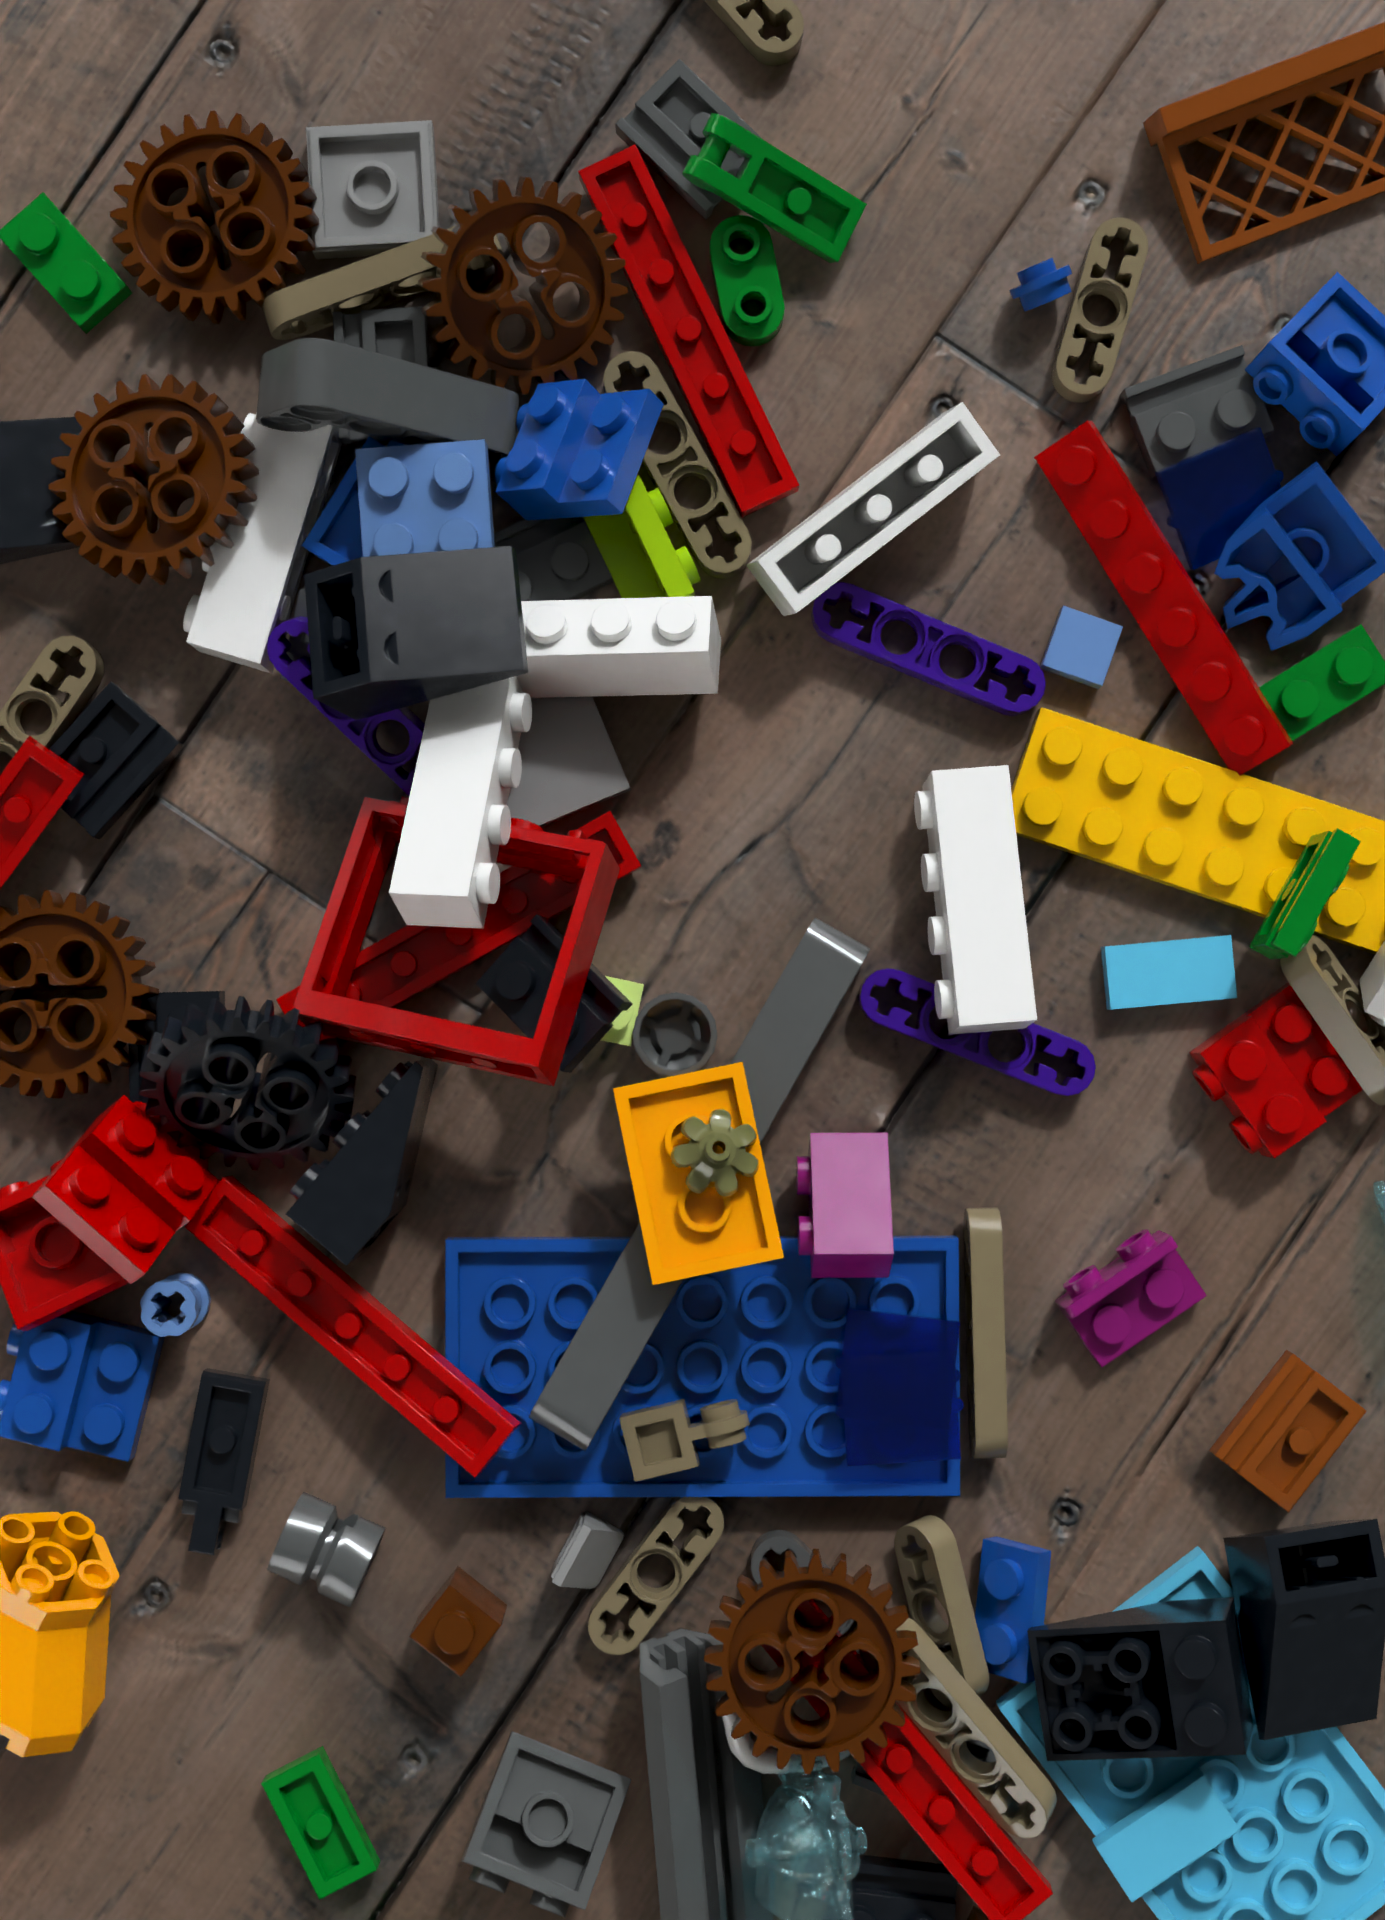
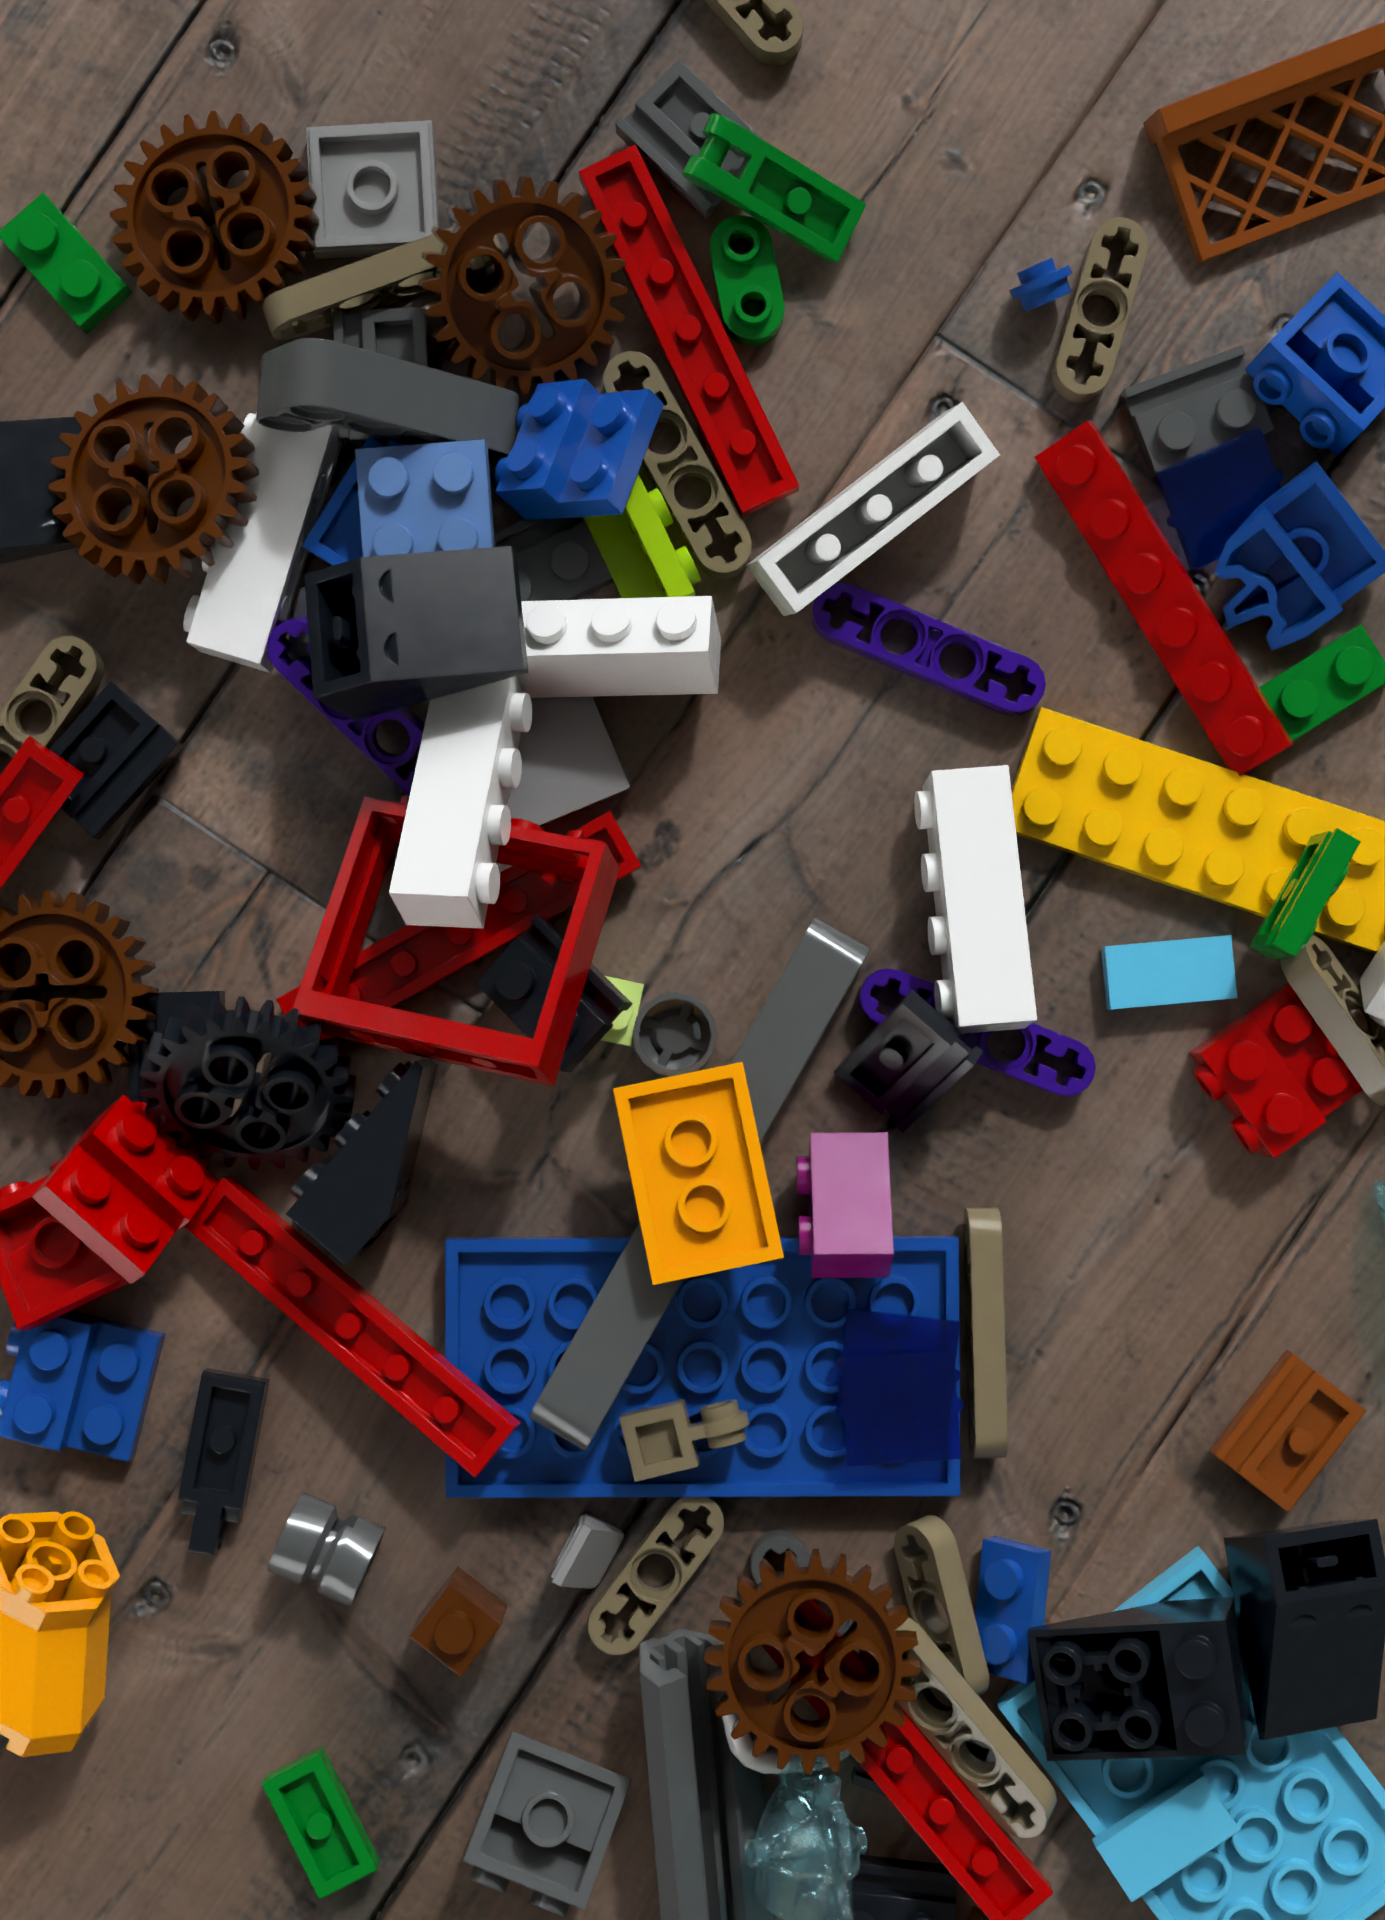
medium blue bush [140,1272,211,1337] -> none
olive plant [671,1109,759,1197] -> none
medium blue tile [1040,605,1123,689] -> none
magenta bracket [1055,1229,1207,1367] -> none
none -> black plate [834,990,984,1132]

